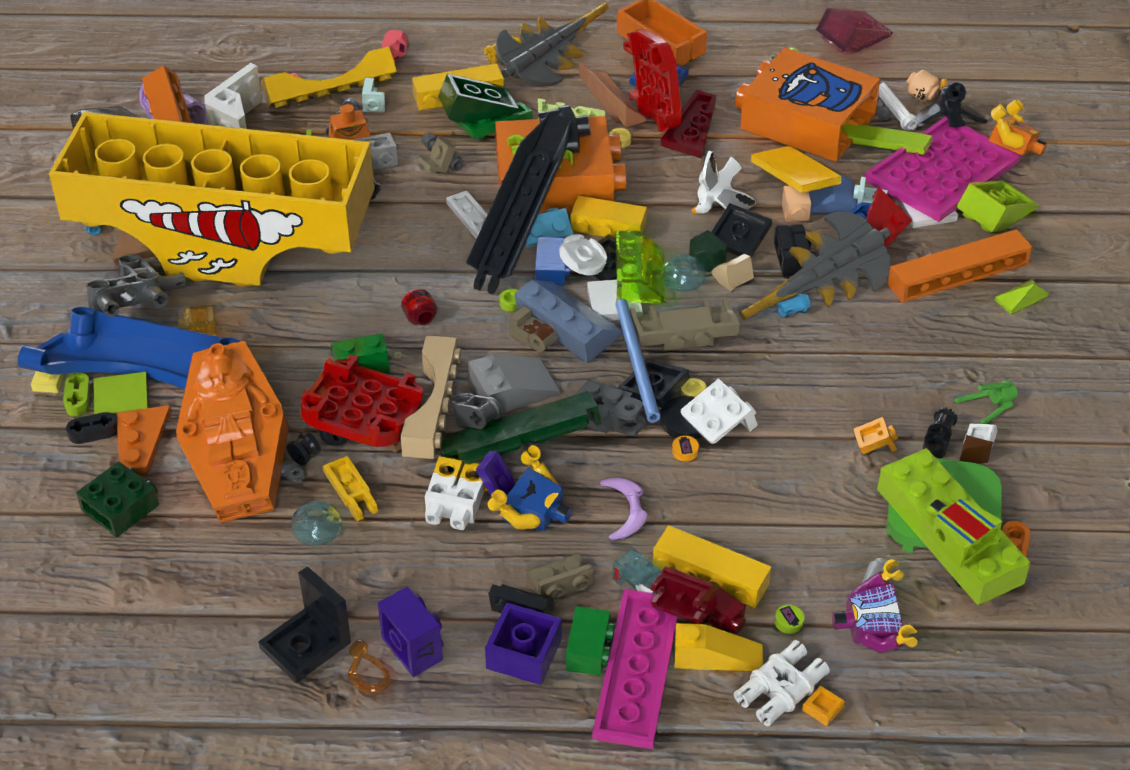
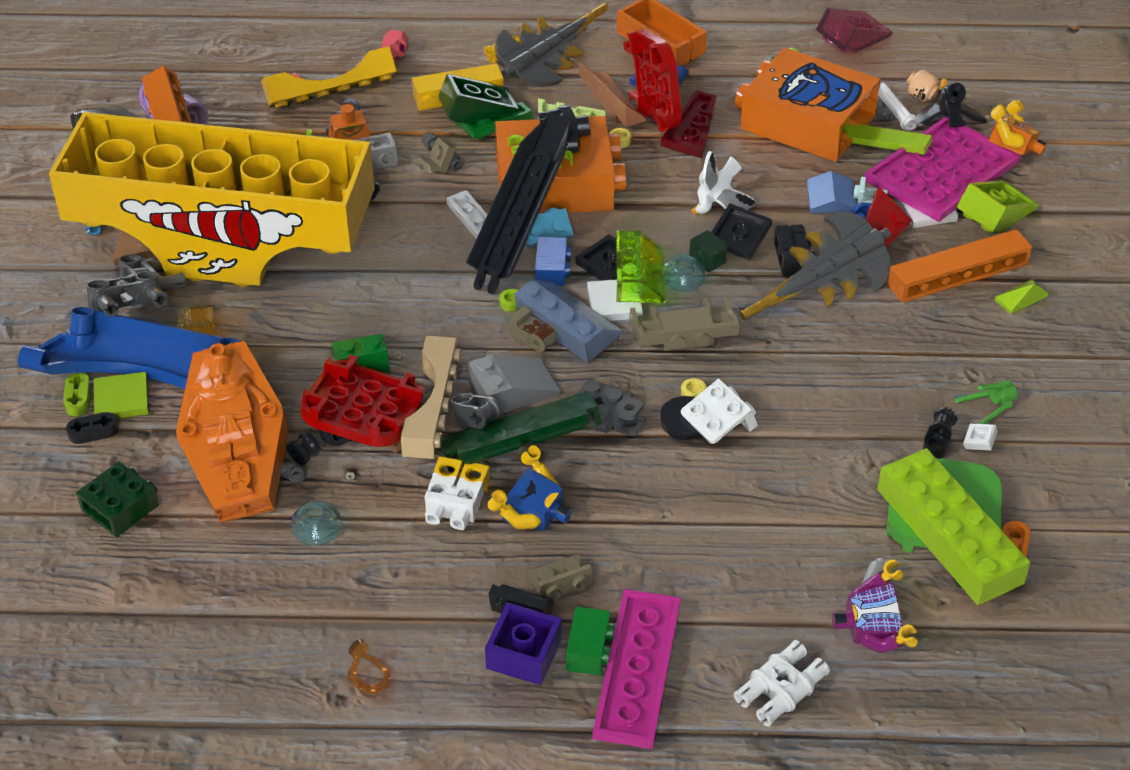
light yellow plate [31,371,65,393] -> none
orange wing [117,405,171,475] -> none
white bracket [204,63,262,129] -> none
black bracket [258,566,351,683] -> none
yellow hinge [323,456,379,522] -> none
light aqua bracket [362,78,385,112] -> none
dark purple brick [377,586,444,677] -> none
dark red head [401,289,437,325] -> none
dark purple plate [476,451,516,495] -> none
white tile [559,234,607,275] -> none
yellow brick [571,196,647,243] -> none
lavender piece [600,478,648,540] -> none
clear light blue leg [613,548,662,594] -> none
medium blue piece [615,299,660,423] -> none
black plate [618,358,690,408] -> none
dark red hinge [650,566,717,624] -> none
yellow brick [652,525,771,608] -> none
light orange tile [672,436,699,462] -> none
yellow slope [674,623,763,671] -> none
dark red brick [701,587,746,634] -> none
tan tile [712,254,754,291] -> none
yellow tile [751,146,841,193] -> none
lime tile [775,605,805,634] -> none
dark azure pin [777,293,811,318] -> none
light nougat brick [782,186,811,222] -> none
light orange tile [802,685,845,726] -> none
light orange bracket [854,417,899,454] -> none
lime torso [927,499,1002,567] -> none
reddish brown slope [959,435,993,464] -> none

